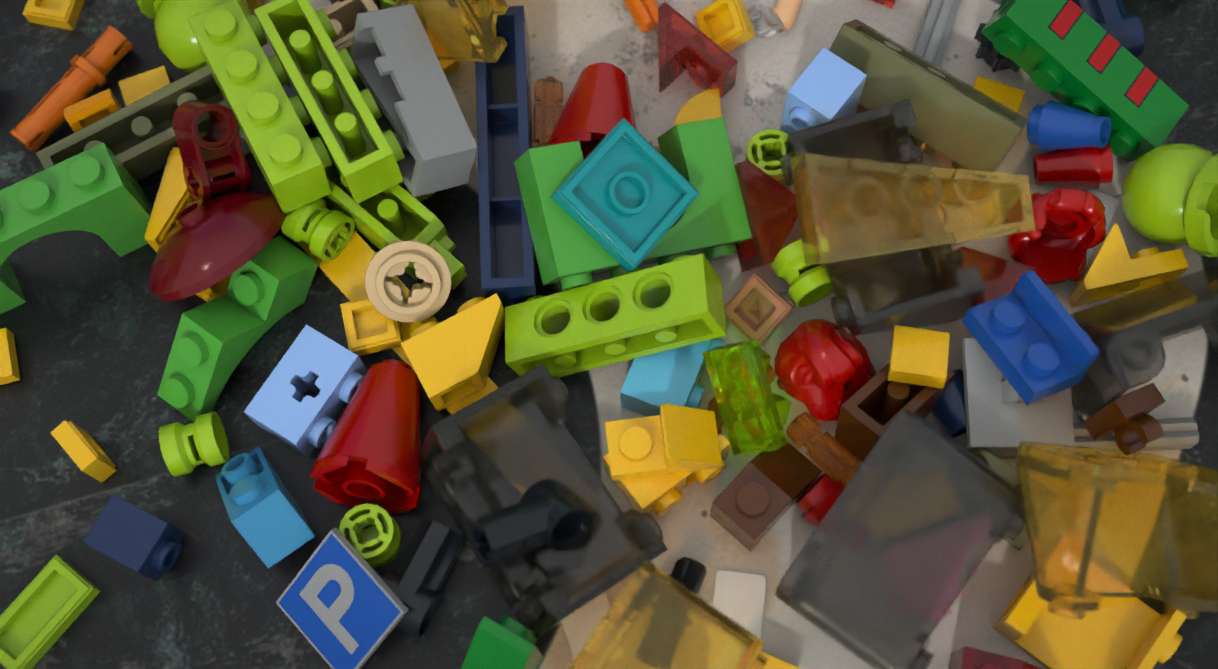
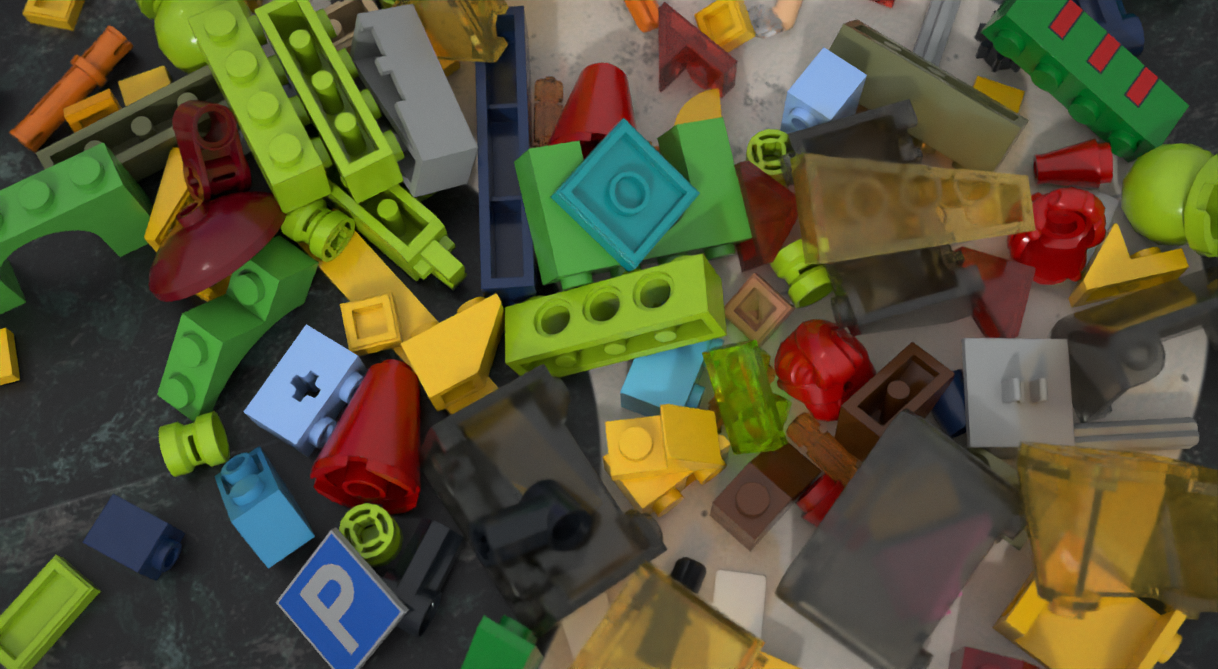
yellow tile [50,420,117,483] -> none
tan gear [365,238,451,323] -> none
yellow tile [887,325,950,389] -> none
blue bracket [962,270,1099,406] -> none
blue cone [1027,100,1111,151] -> none
reddish brown tile [1083,383,1166,456] -> none

